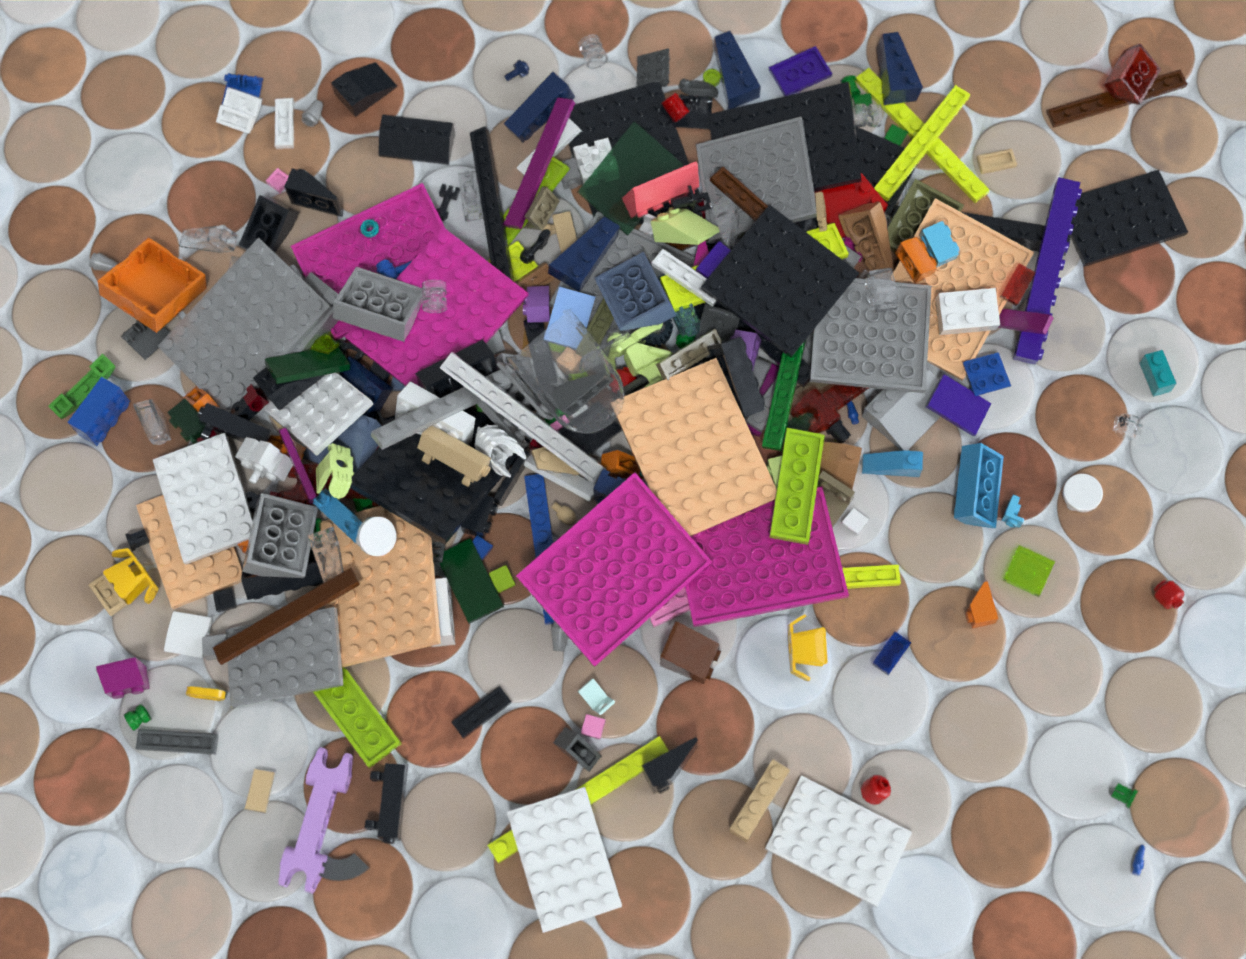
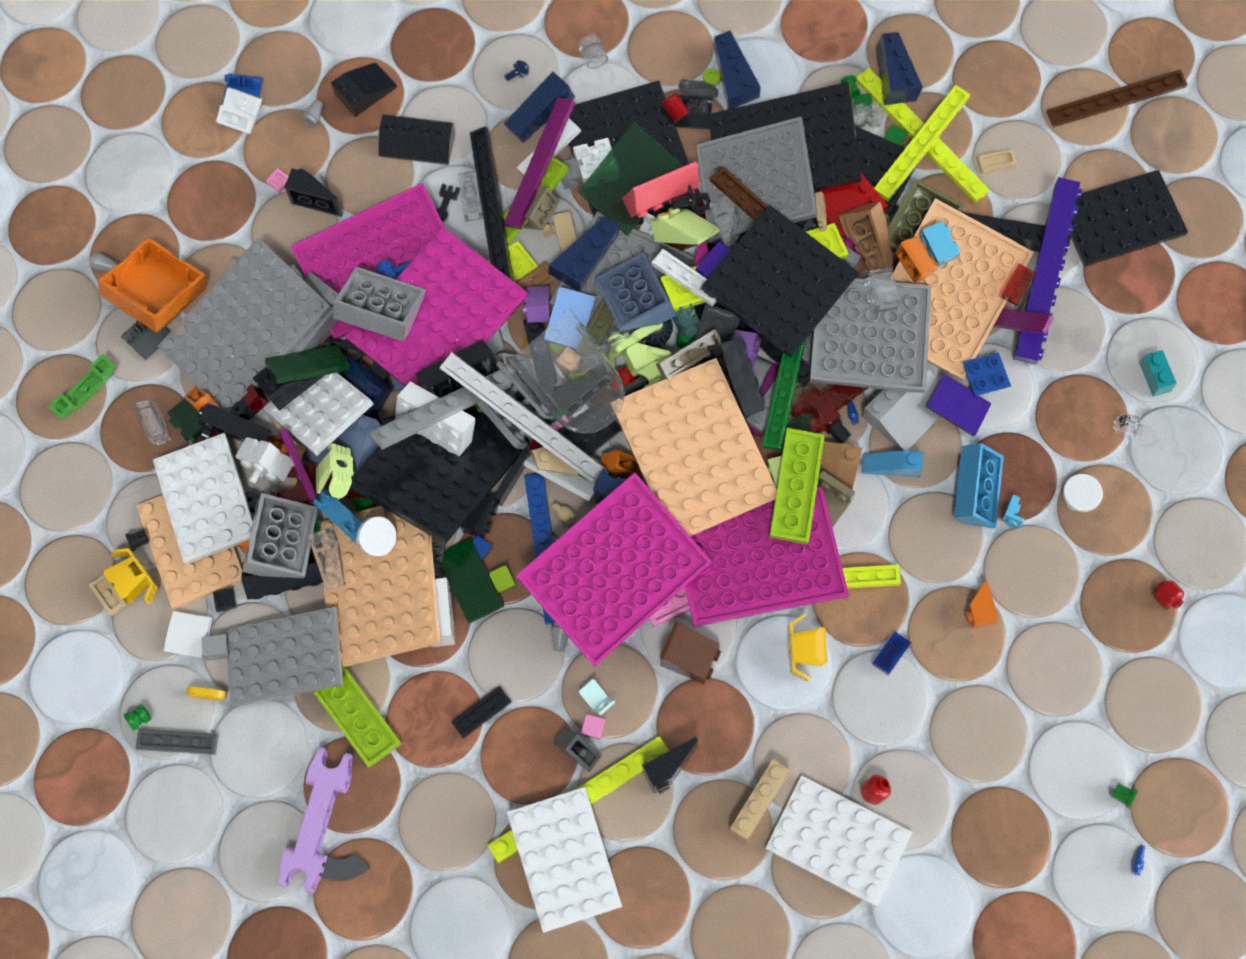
blue brick [67,377,130,446] -> none
magenta slope [96,657,150,699] -> none
clear slope [179,225,238,253] -> none
reddish brown tile [213,568,360,665] -> none
black slope [239,195,299,253] -> none
tan tile [245,769,275,813] -> none
white tile [275,98,294,149] -> none
clear neon green slope [310,333,339,354] -> none
teal plate [360,219,379,238] -> none
black brick [364,763,408,844] -> none
tan brick [417,425,491,487] -> none
clear wheel [422,280,447,313] -> none
white head [475,424,527,478] -> none
black hinge [520,229,550,264] -> none
dark grey hinge [636,48,670,87] -> none
dark purple tile [769,46,833,97] -> none
white tile [841,508,869,536] -> none
white brick [935,288,1000,335] -> none
clear neon green tile [1003,545,1055,597] -> none
clear red slope [1104,43,1161,105] -> none

